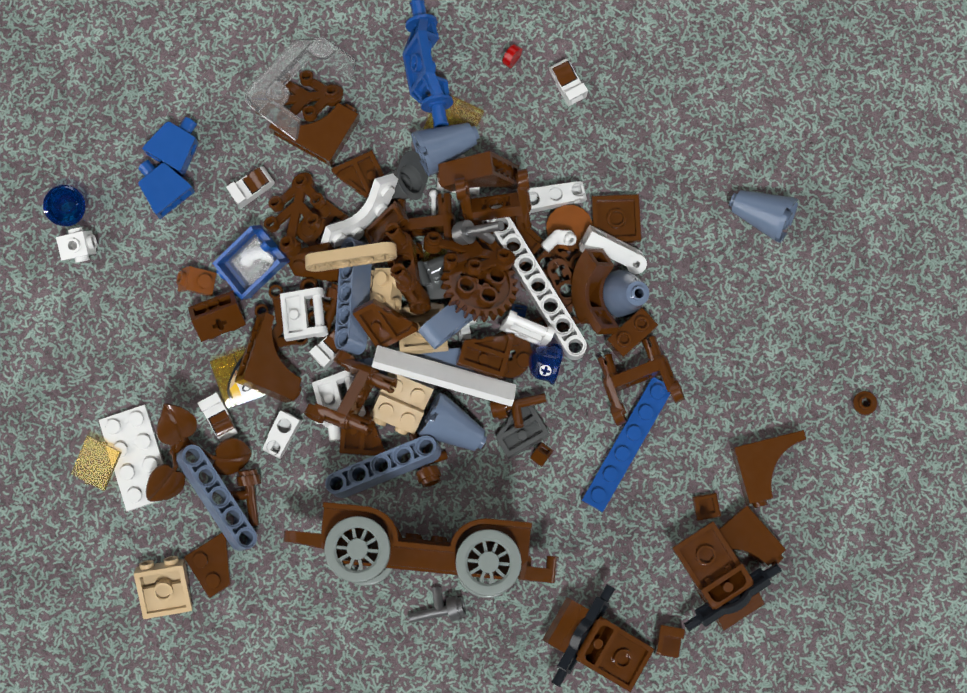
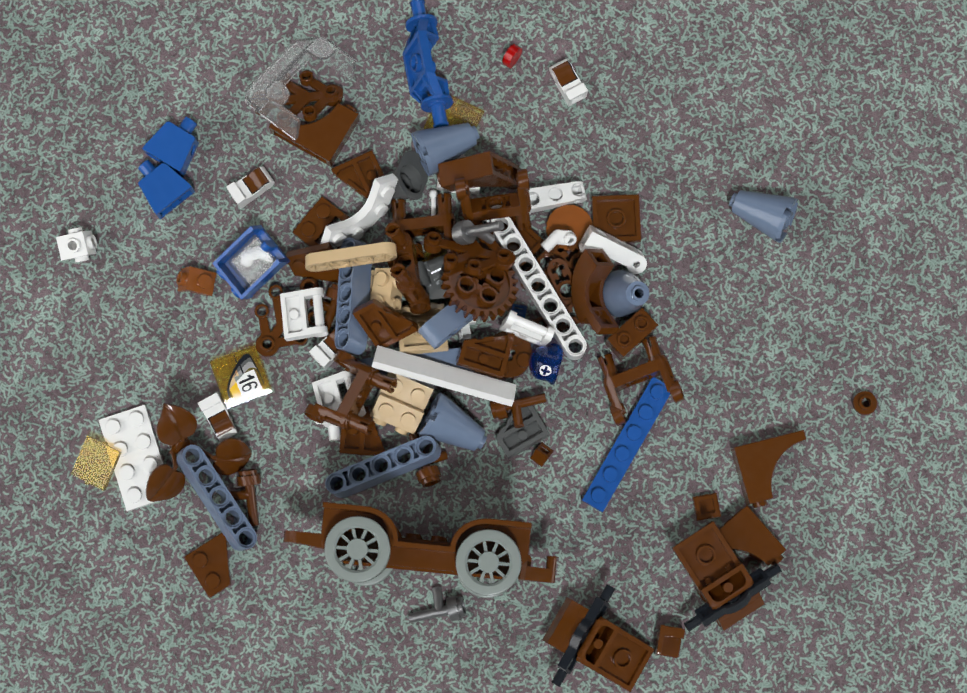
clear blue helmet [43,185,86,226] -> none
tan plate [134,556,193,619] -> none
reddish brown brick [188,290,246,342] -> none
reddish brown arch [234,312,302,403] -> none
white leg [263,410,303,459] -> none
reddish brown plant [264,172,326,257] -> none
reddish brown tile [364,202,409,244] -> none

